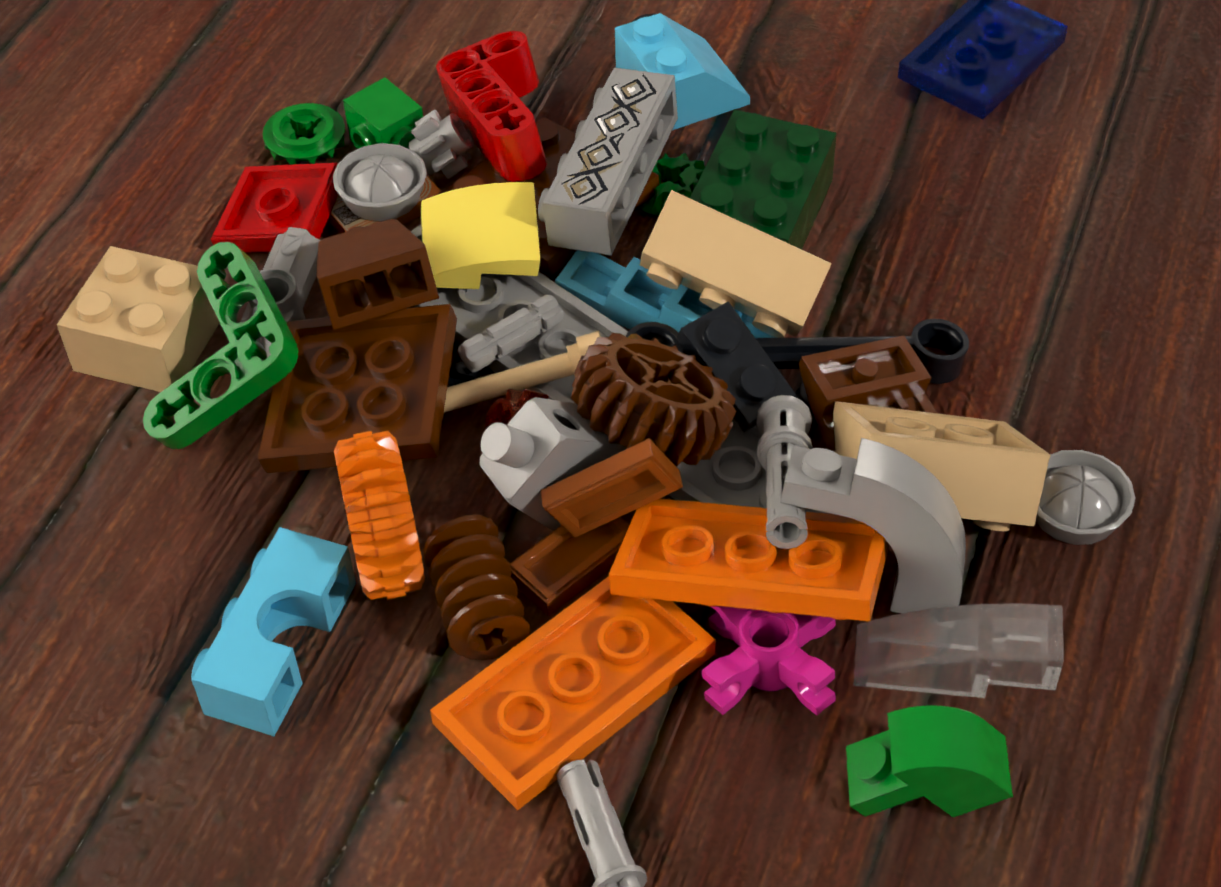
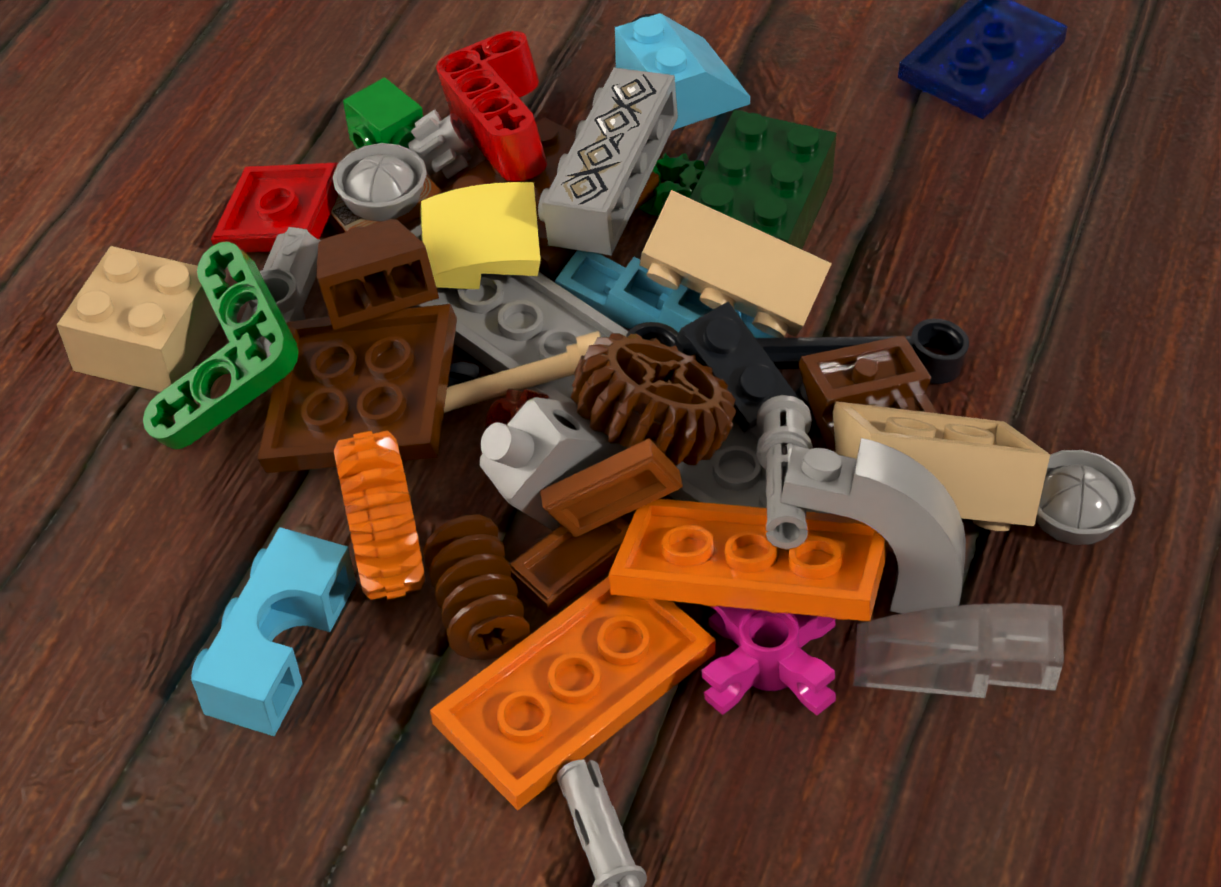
green gear [263,103,346,165] -> none
light grey axle [458,295,564,372] -> none
green brick [846,705,1013,817] -> none

